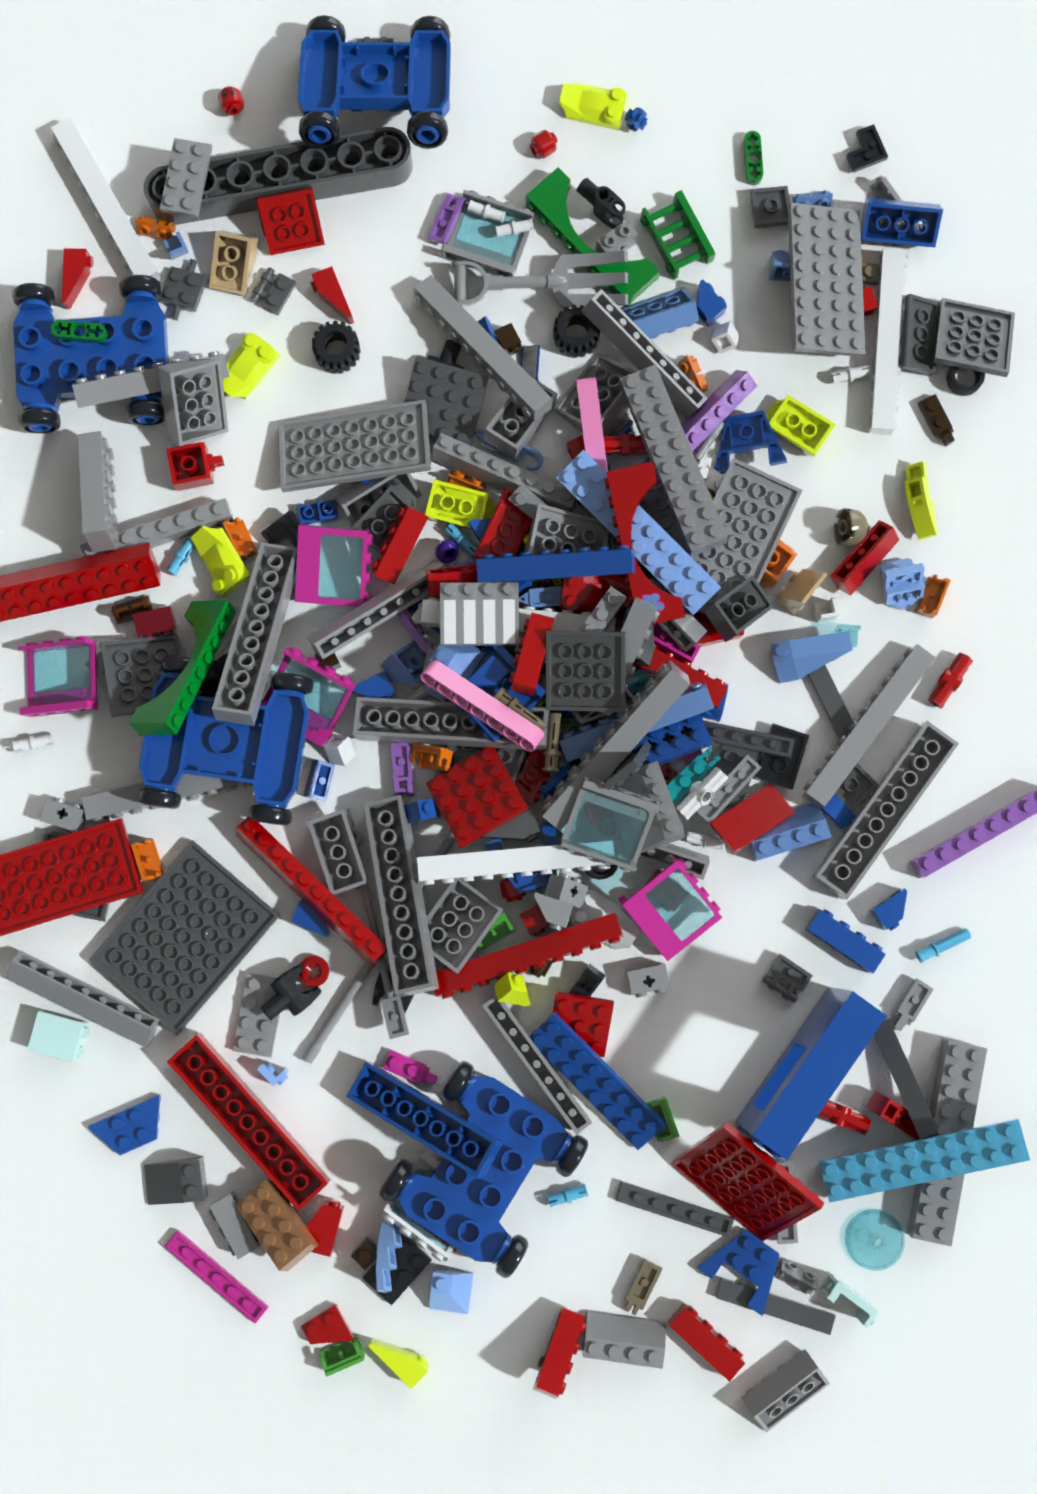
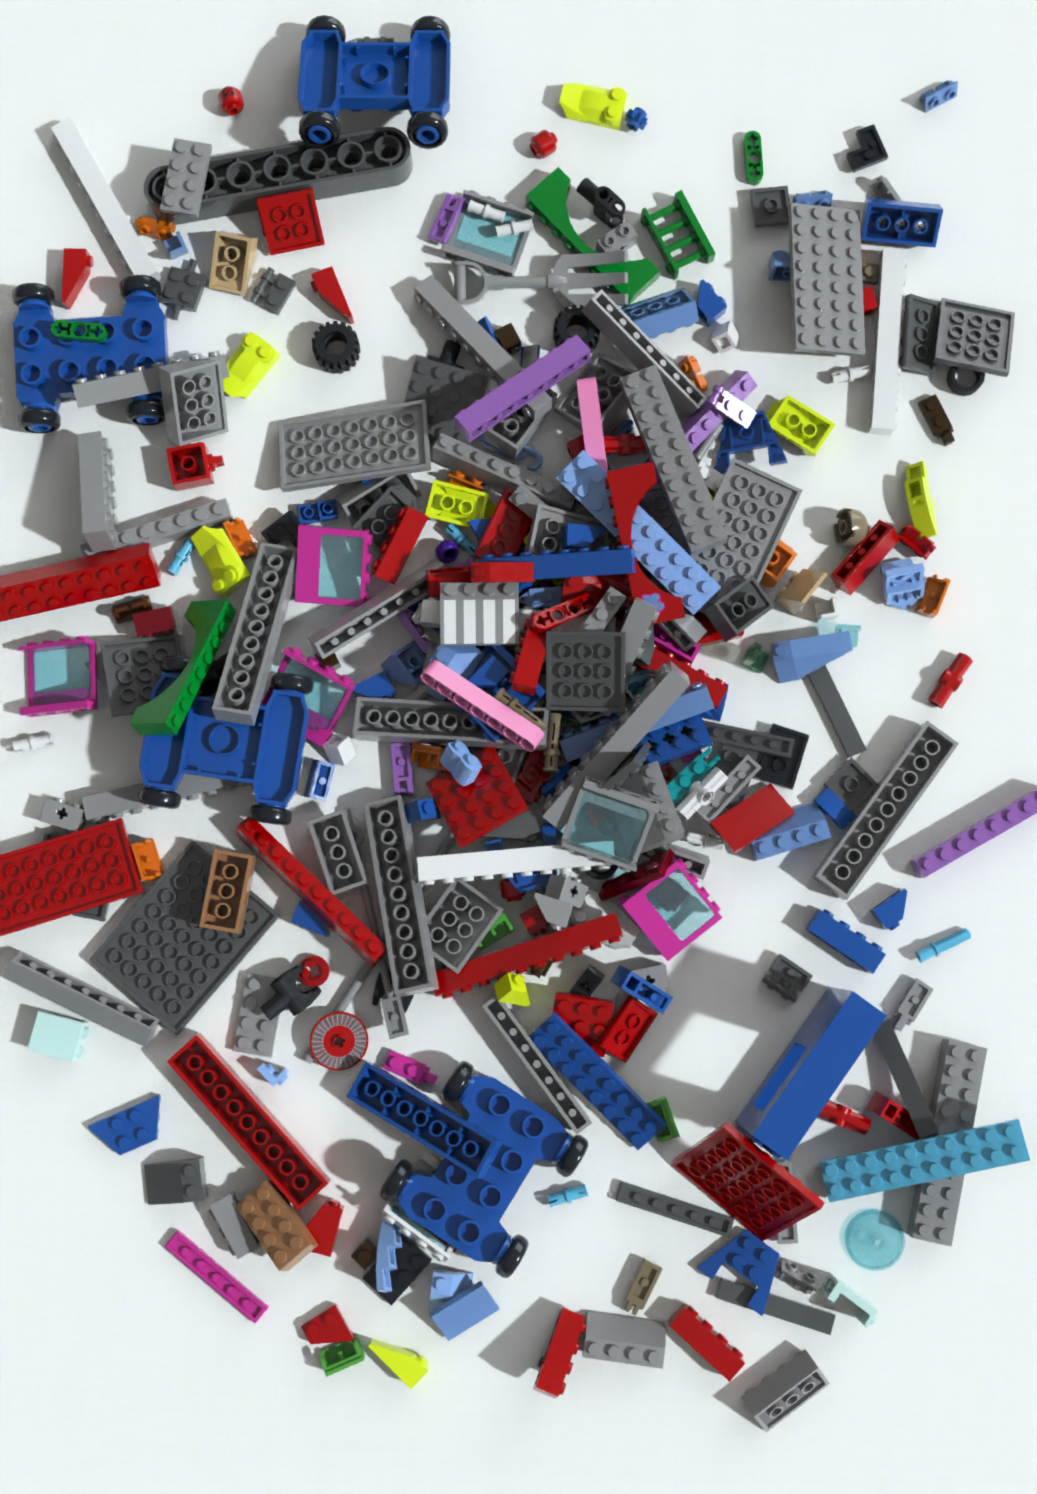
light grey brick [802,644,936,809] -> none
none -> medium nougat brick [199,849,257,934]
none -> piece [309,1011,368,1071]
none -> medium blue tile [429,1281,500,1341]
none -> light blue brick [440,740,482,786]
none -> medium lavender brick [454,334,591,443]
none -> red slope [471,562,534,582]
none -> red beam [531,593,599,633]
none -> blue slope [562,523,605,553]
none -> red tile [597,995,658,1063]
none -> dark red wing [598,848,674,901]
none -> blue slope [610,965,673,1014]
none -> plate [706,384,756,429]
none -> clear green plate [740,642,769,673]
none -> red hinge [897,524,936,560]
none -> medium blue hinge [919,80,958,113]

